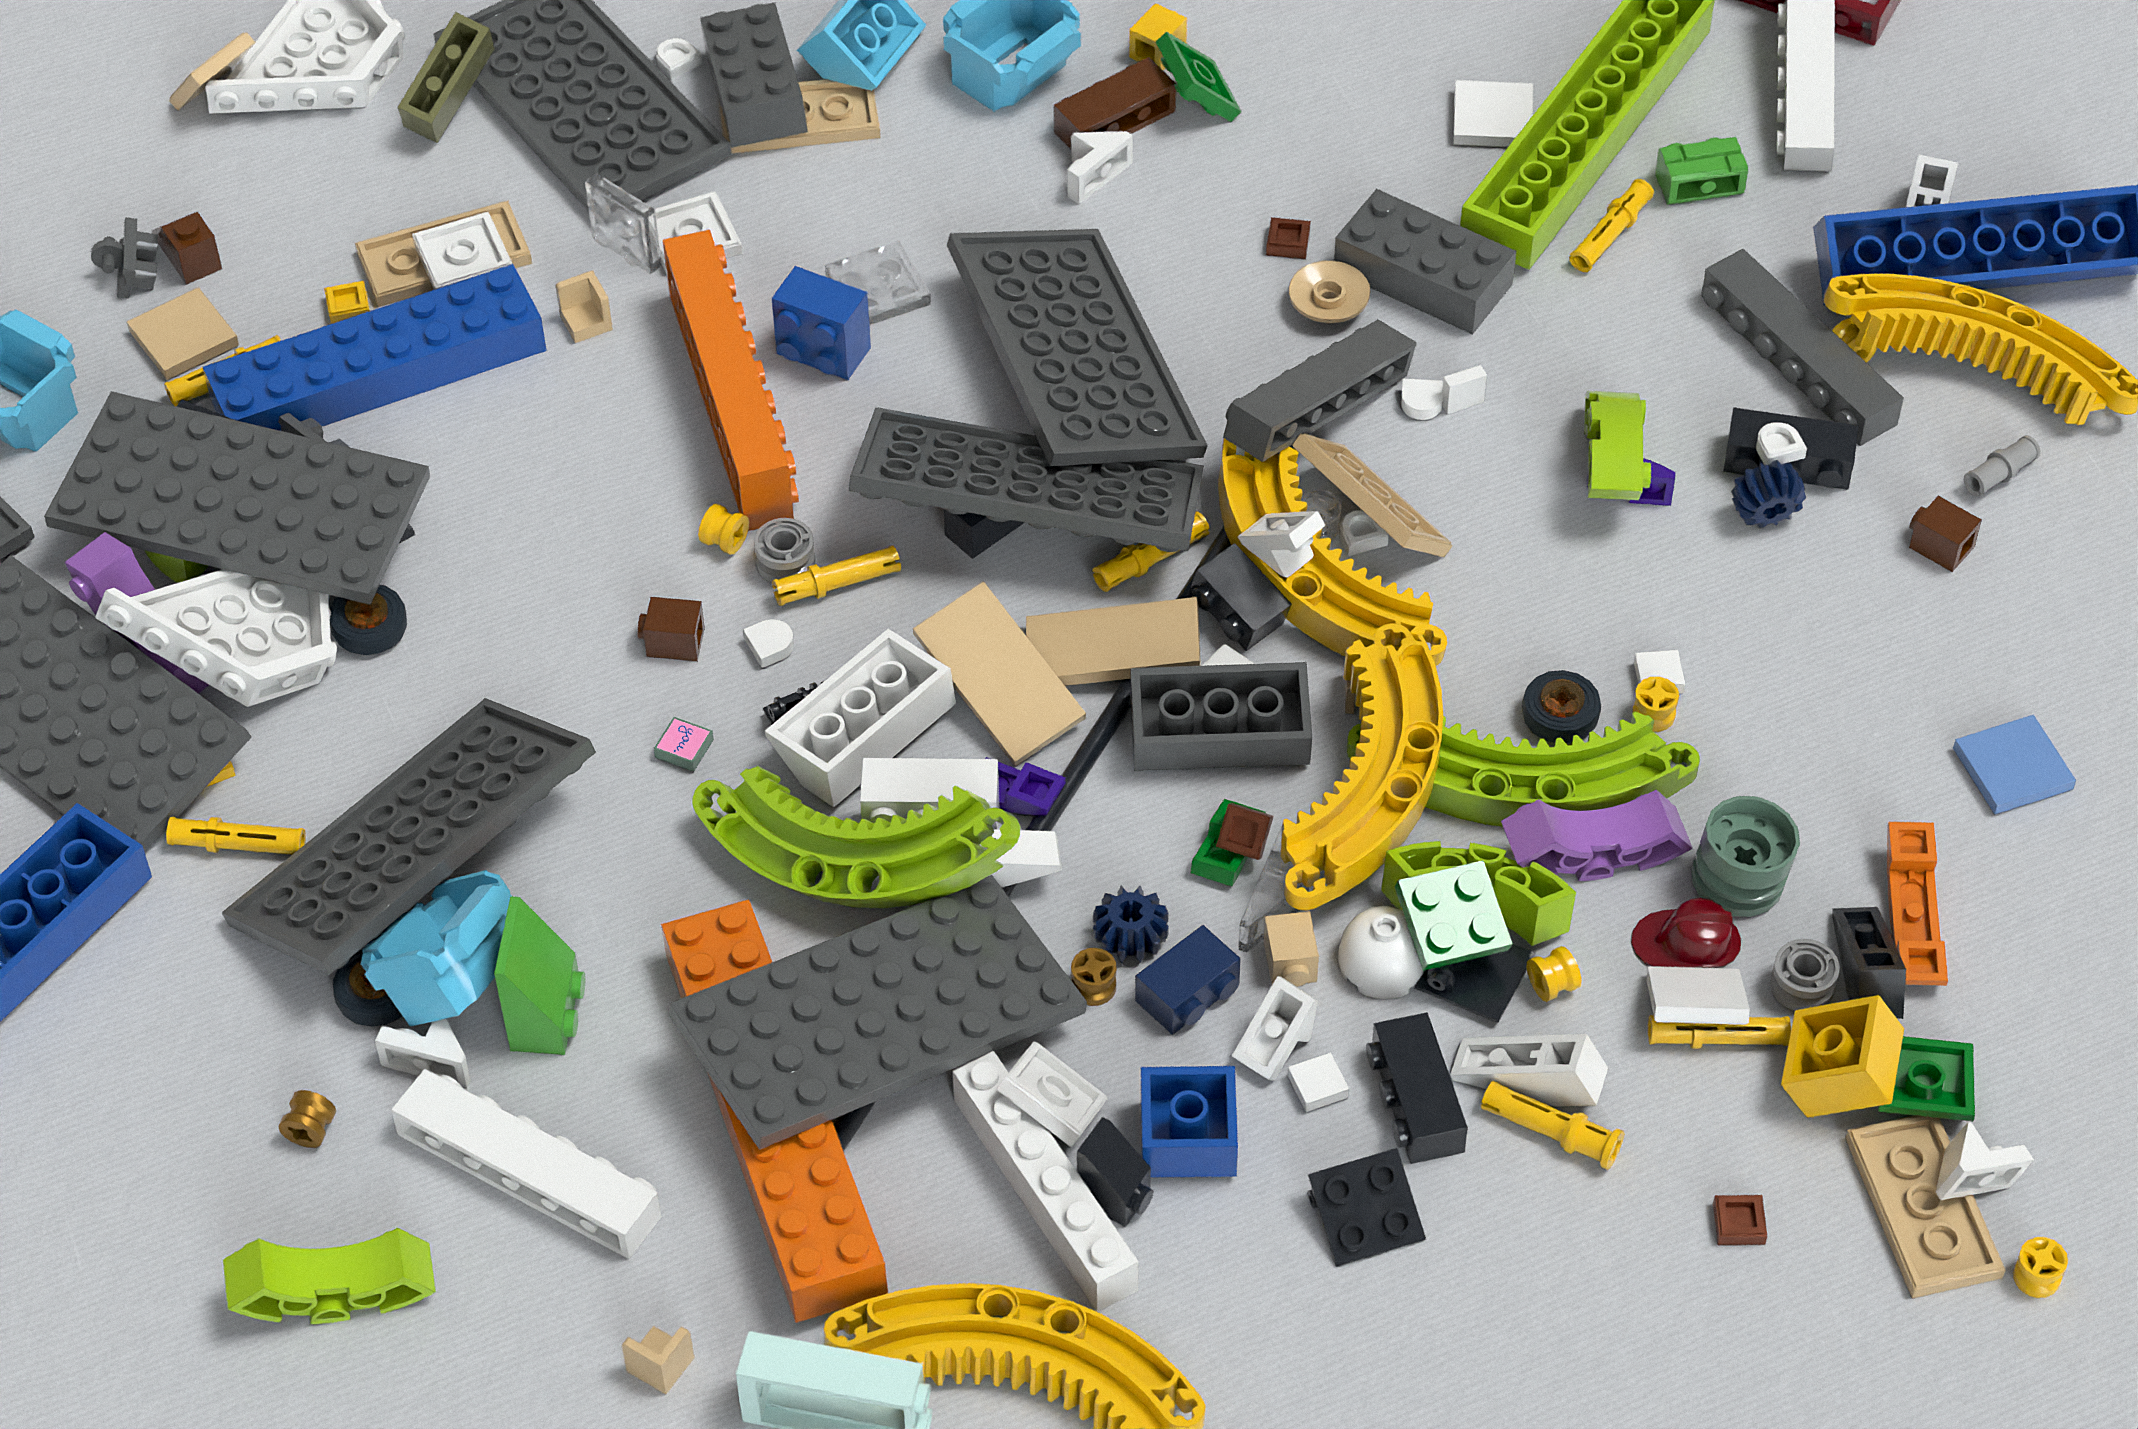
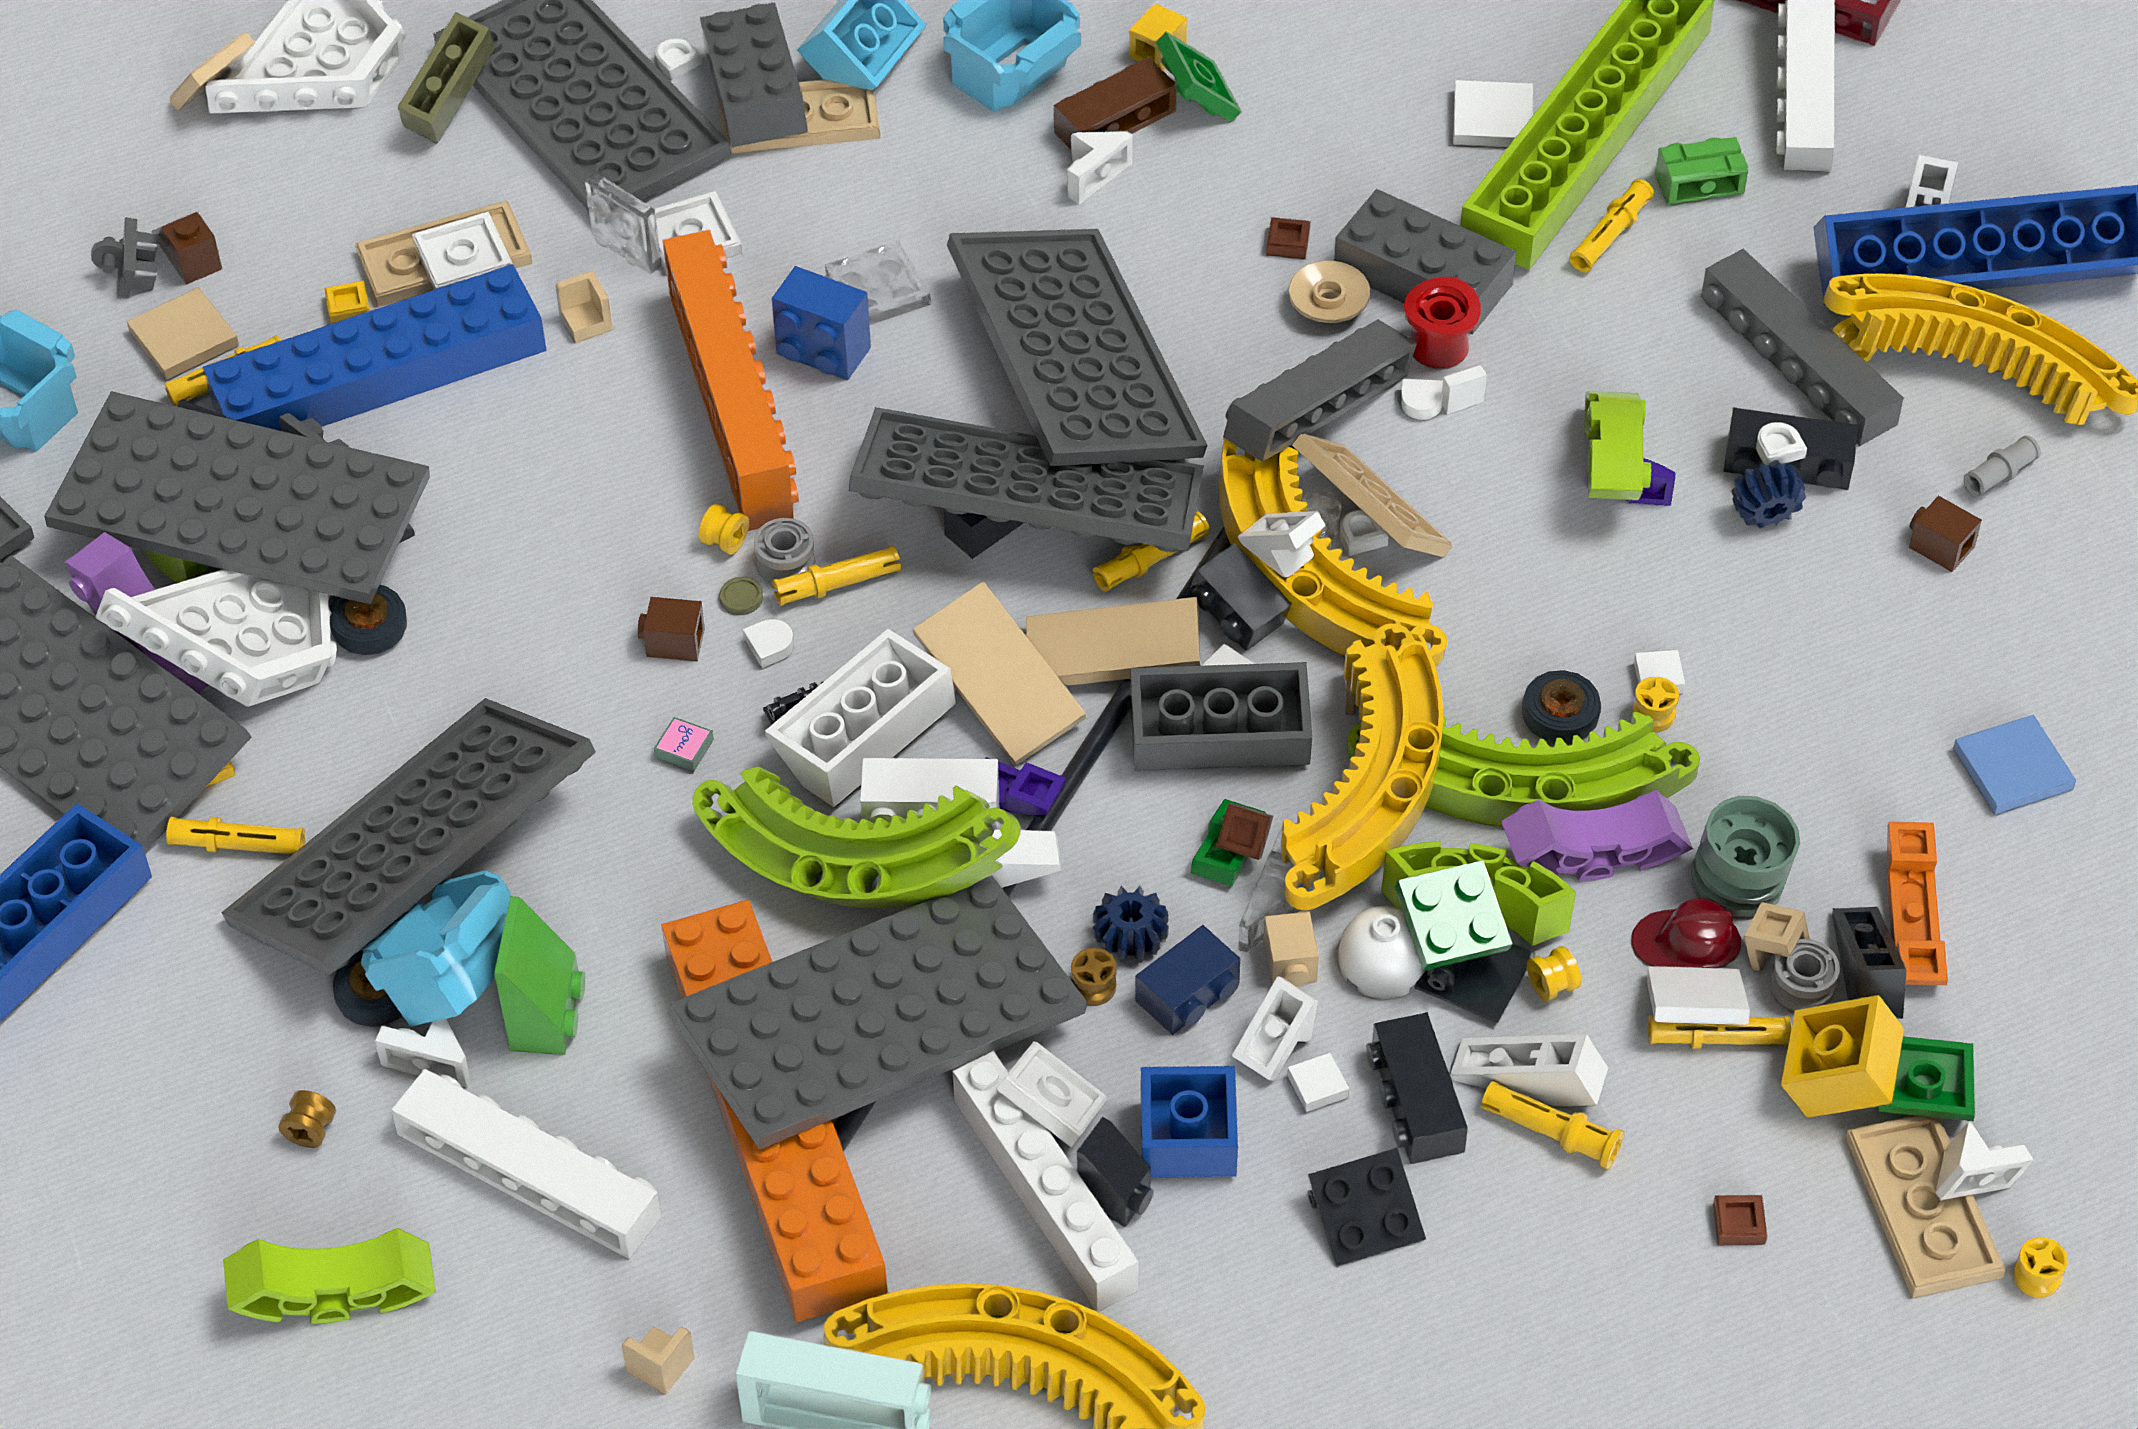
none -> olive piece [720,577,763,615]
none -> red piece [1404,276,1481,369]
none -> tan panel [1744,902,1810,971]

